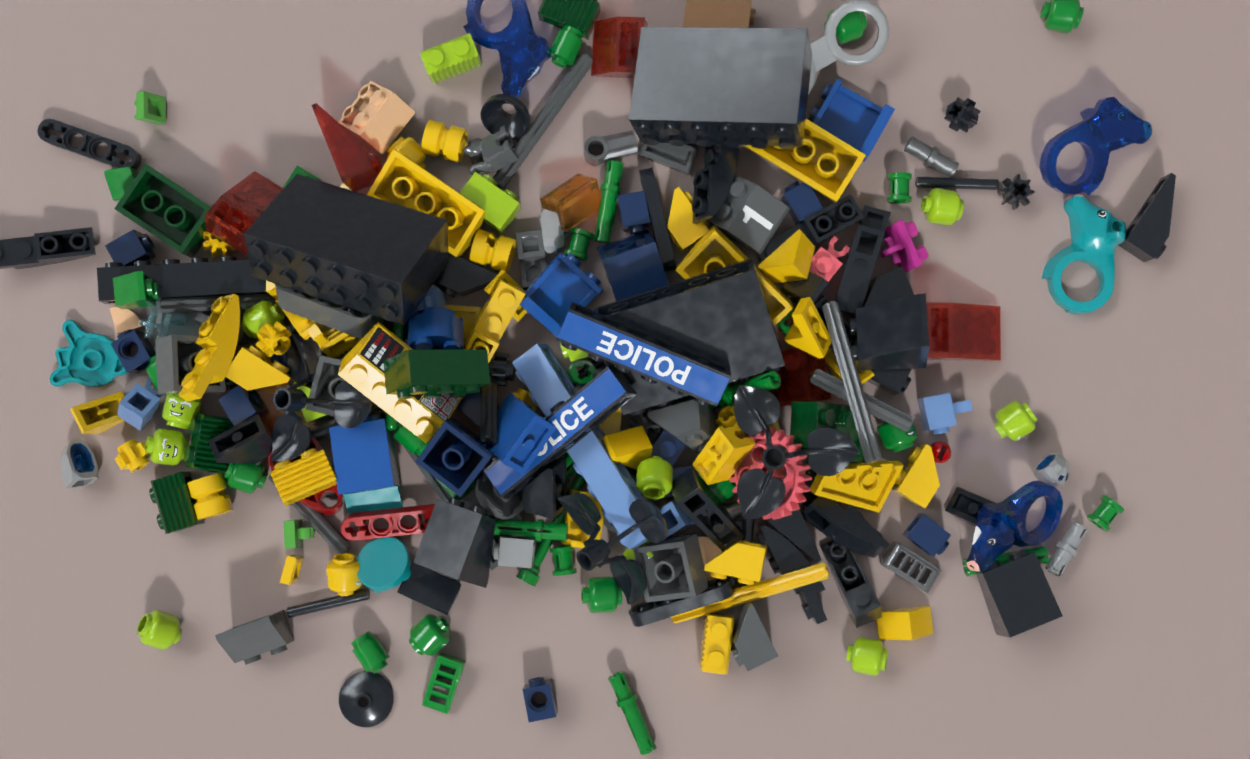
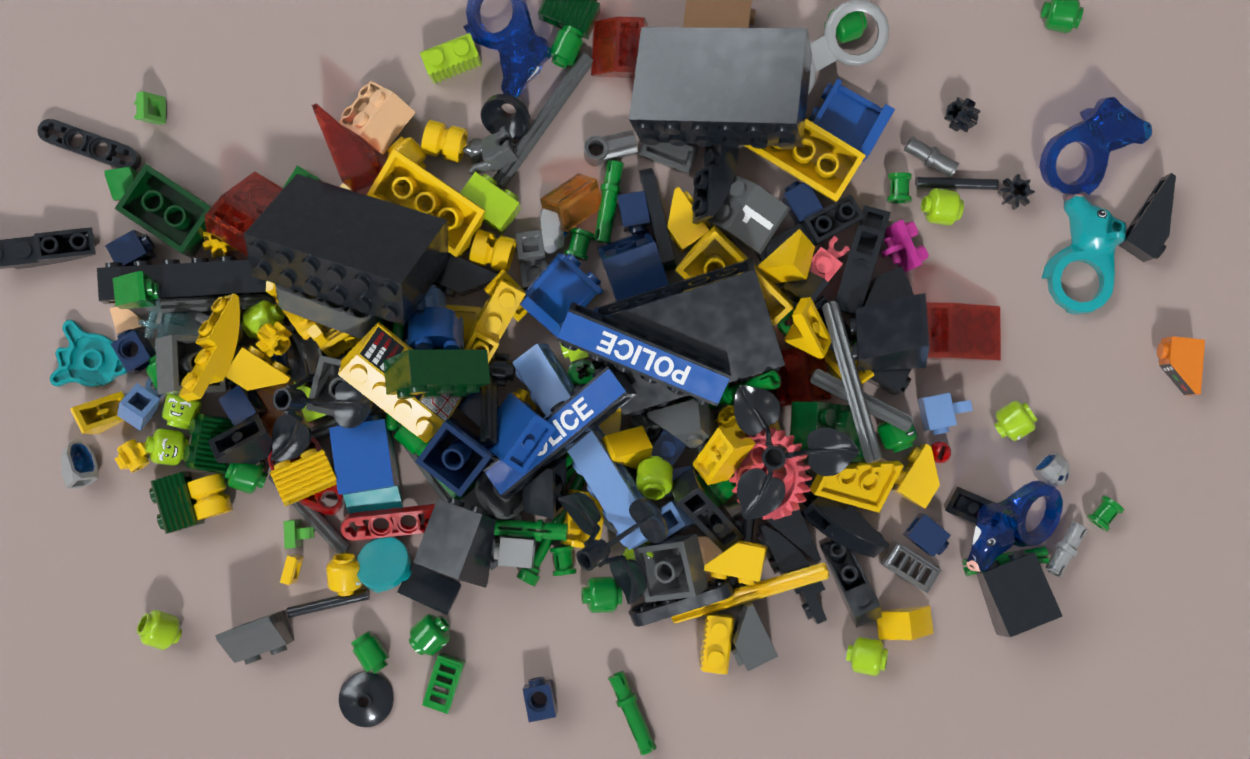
none -> orange slope [1157,336,1205,396]

